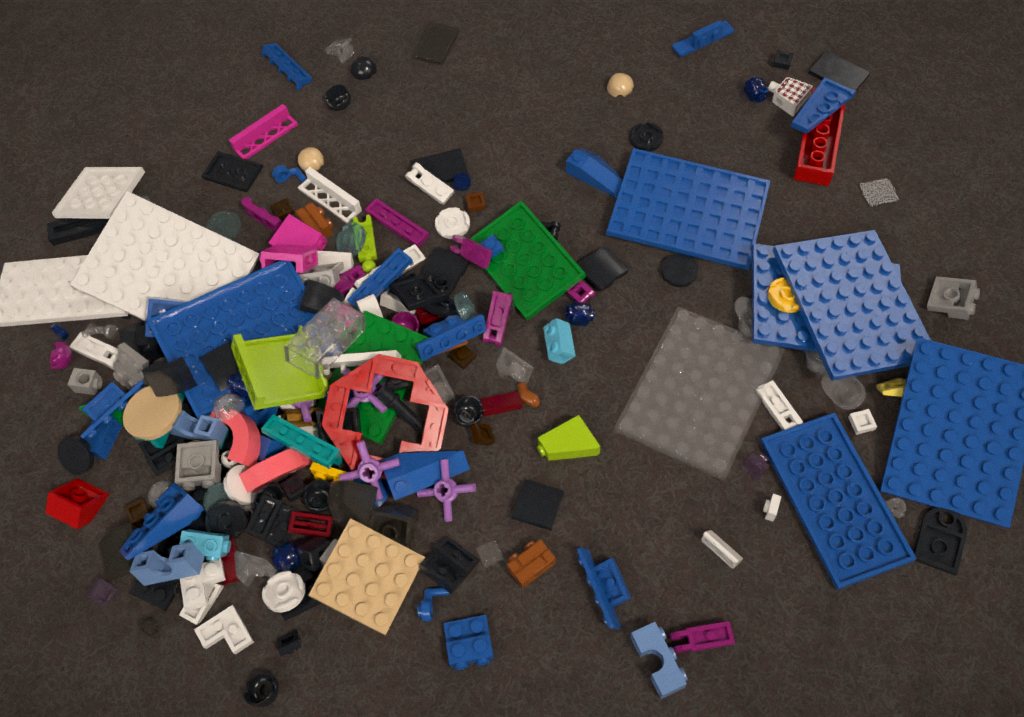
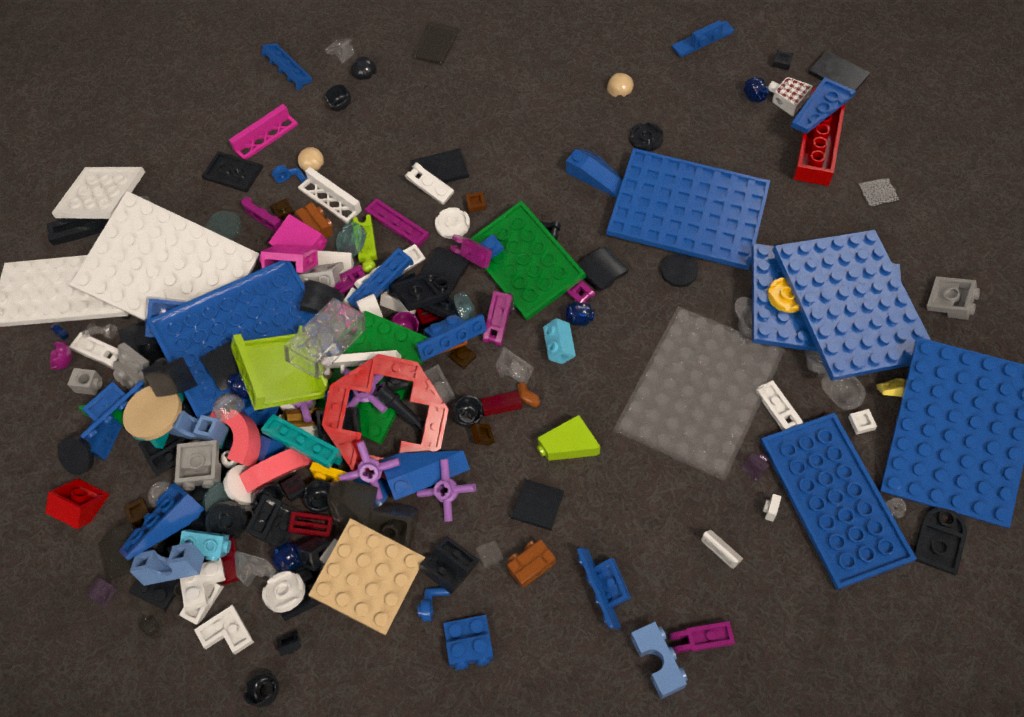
clear blue tile [453,173,471,191] -> none

